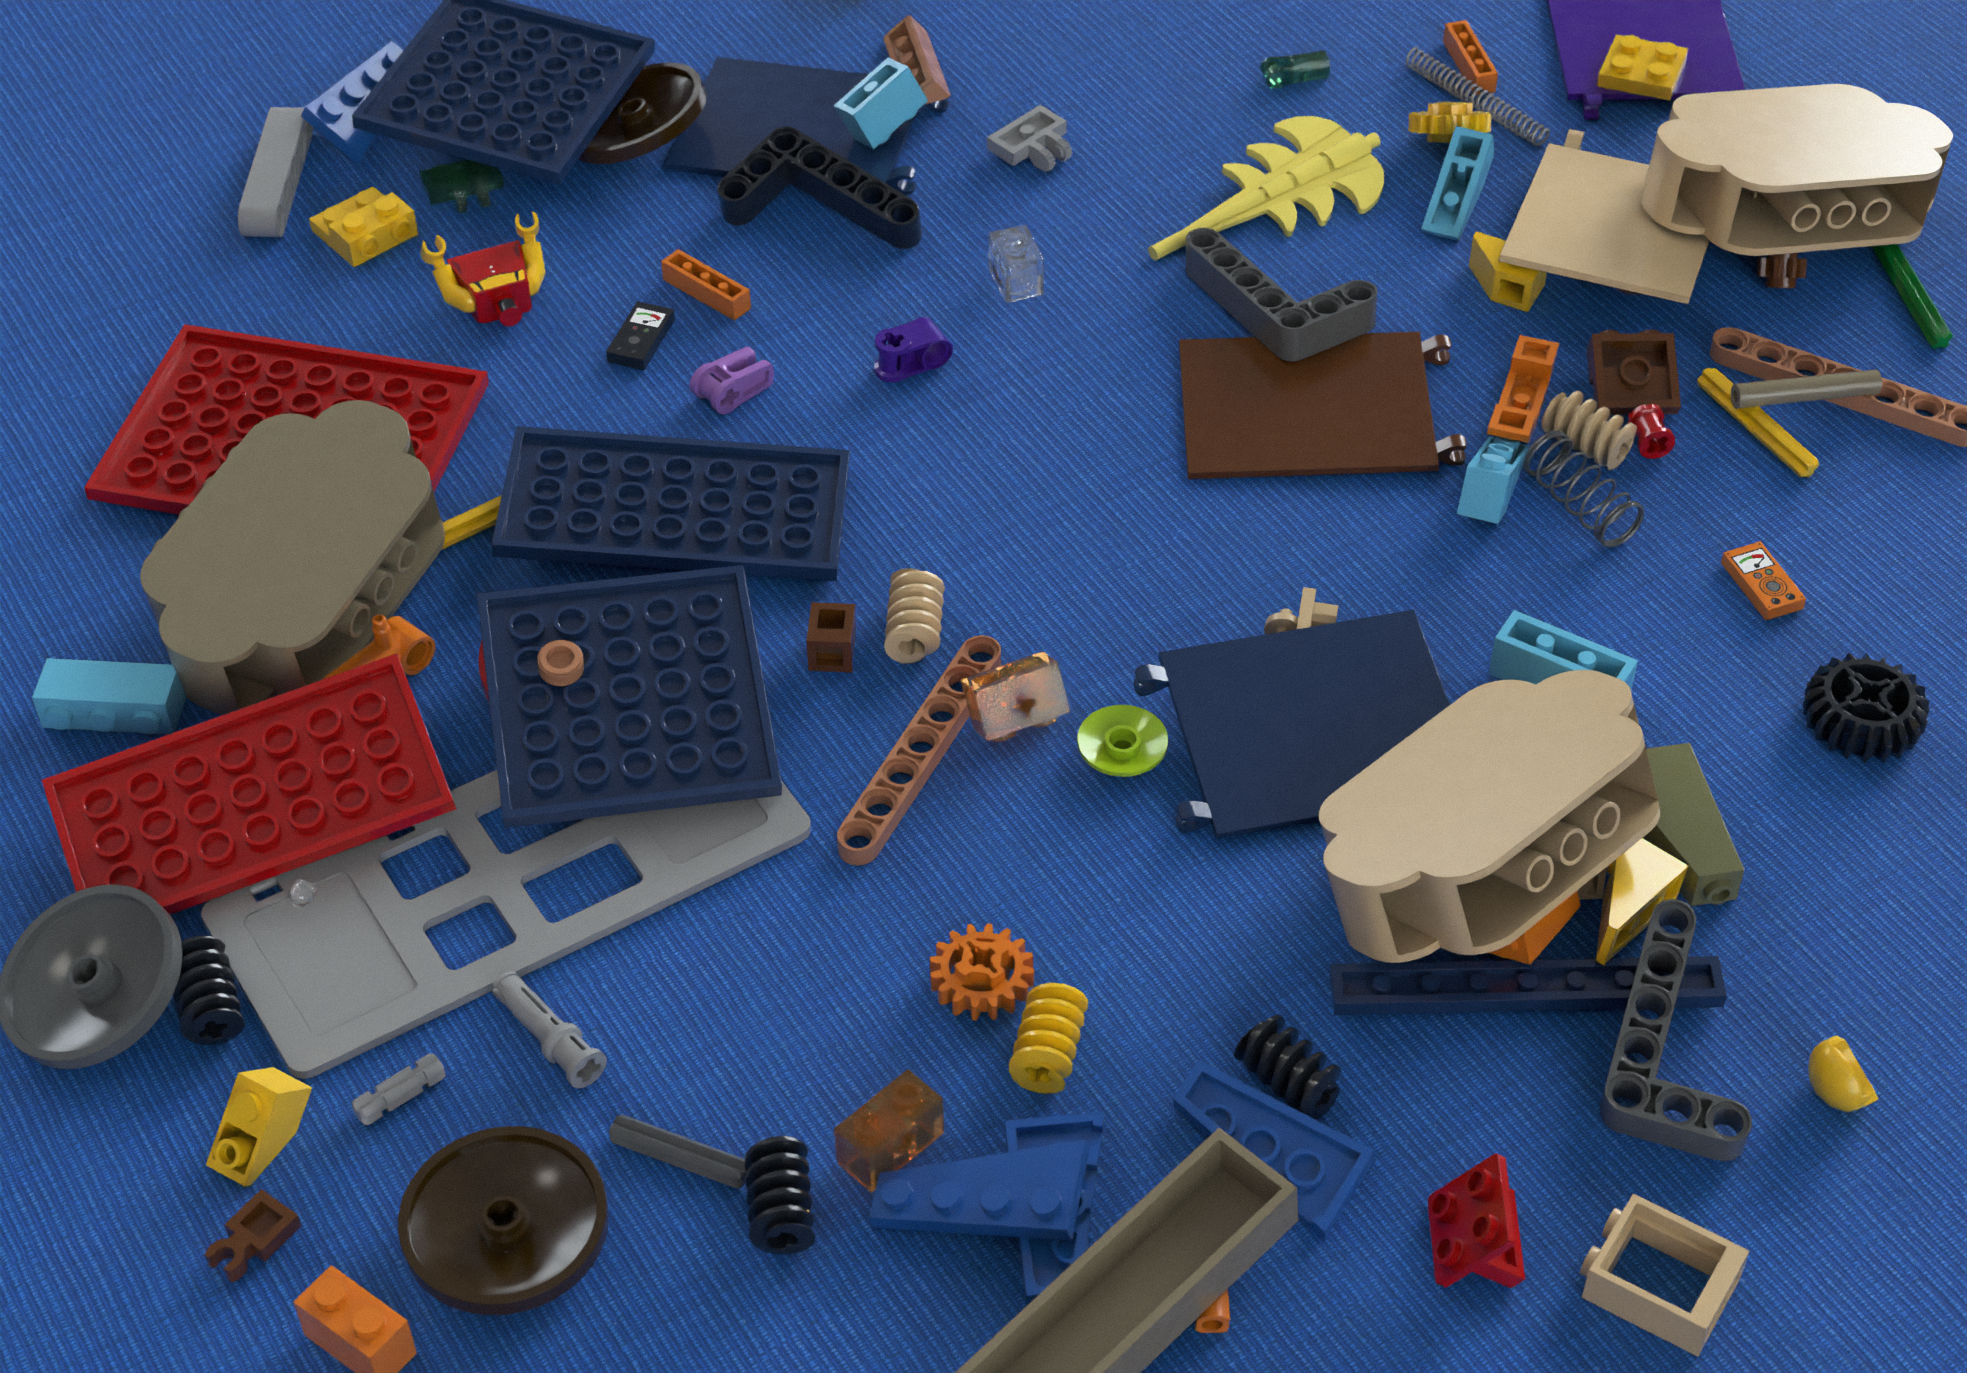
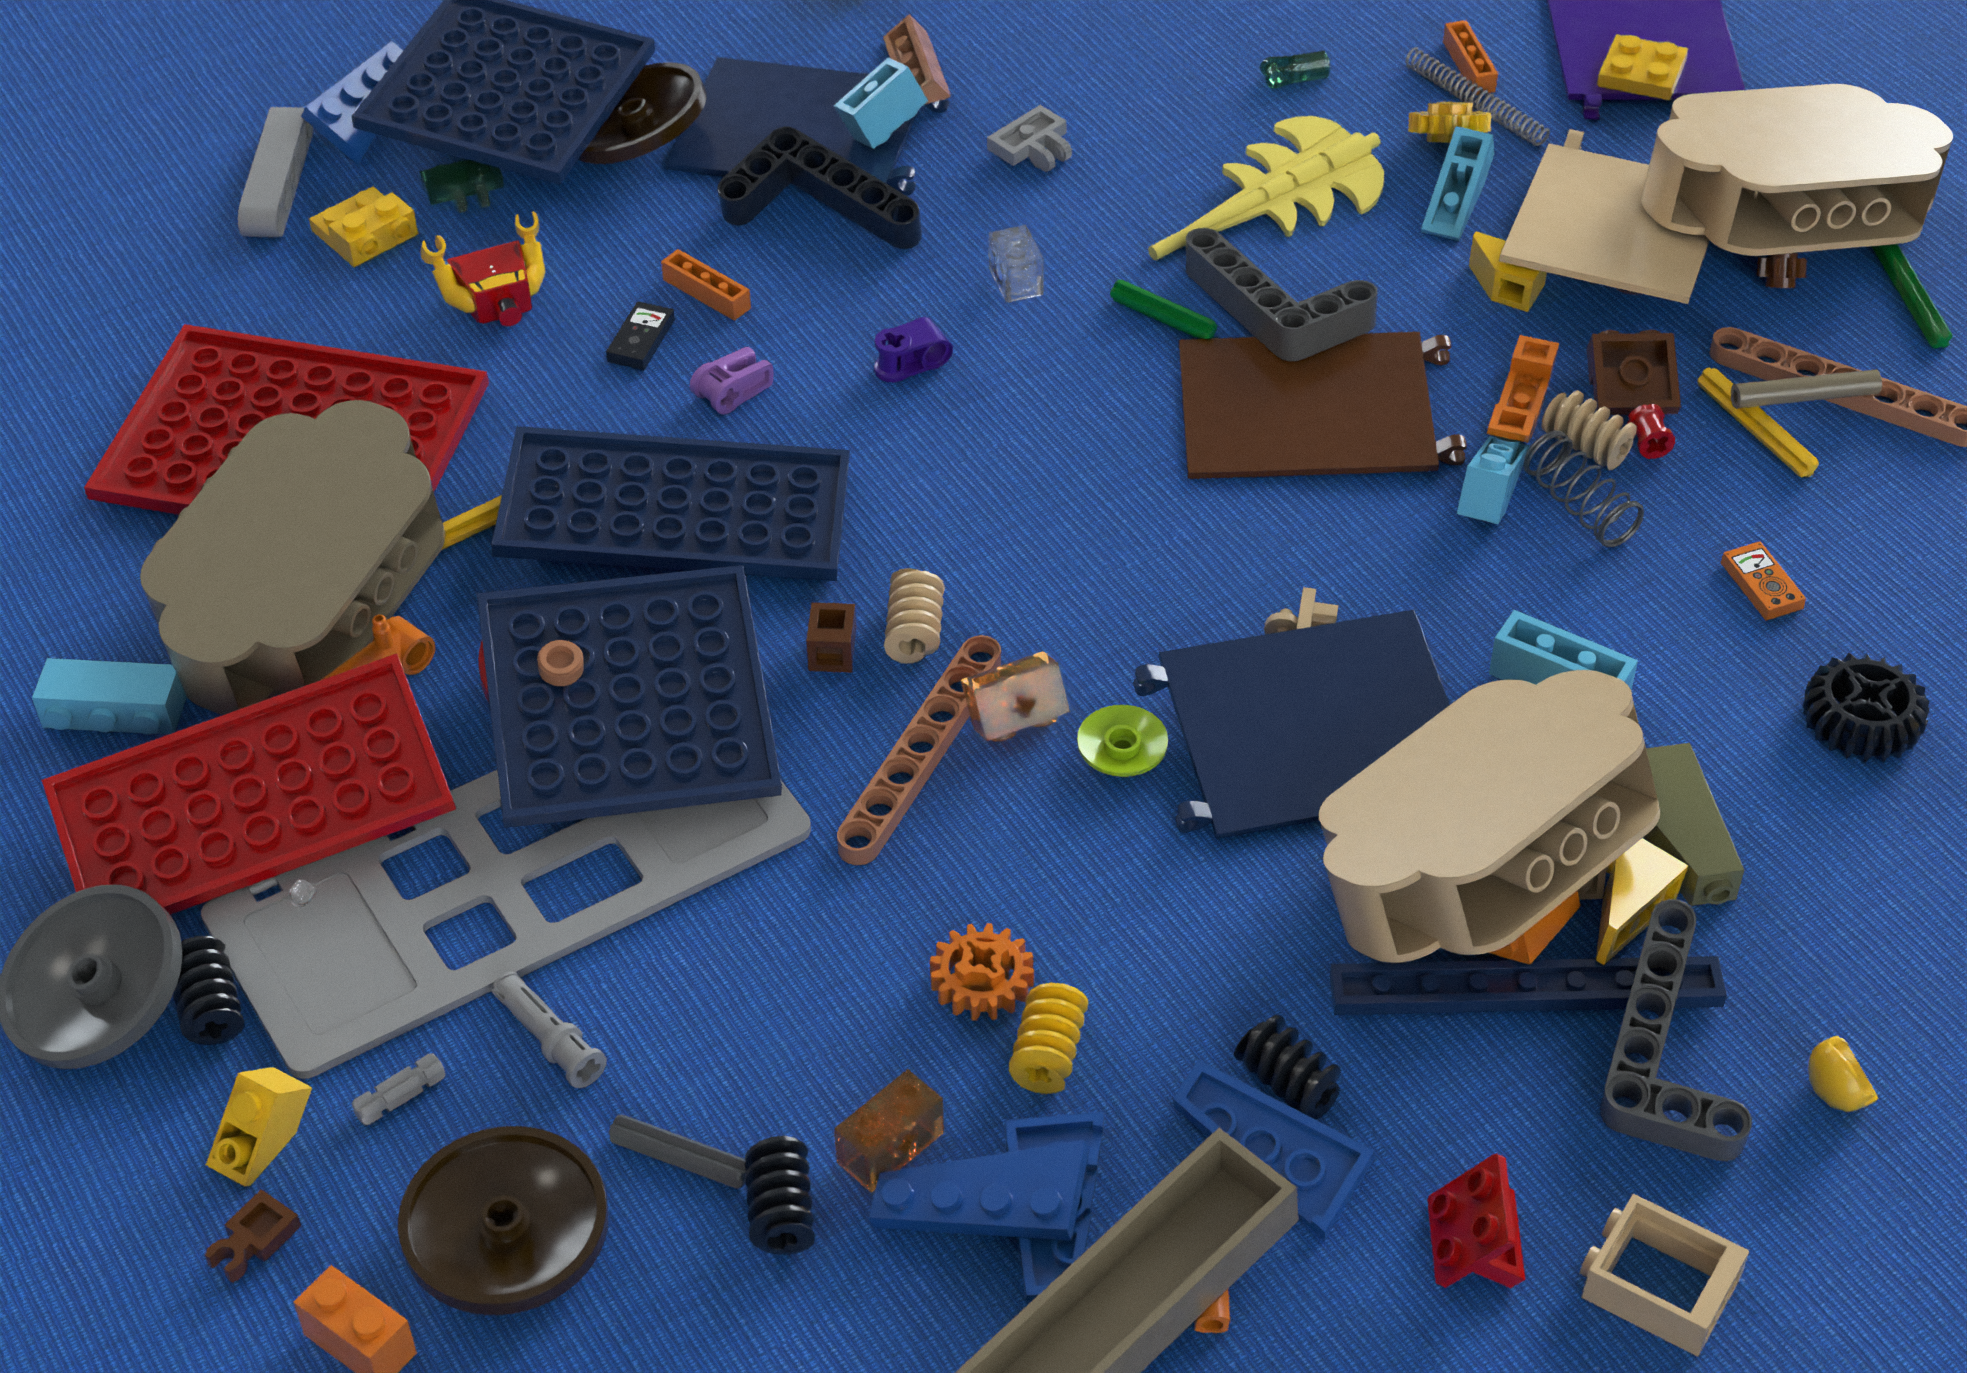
none -> green axle [1110,279,1217,339]

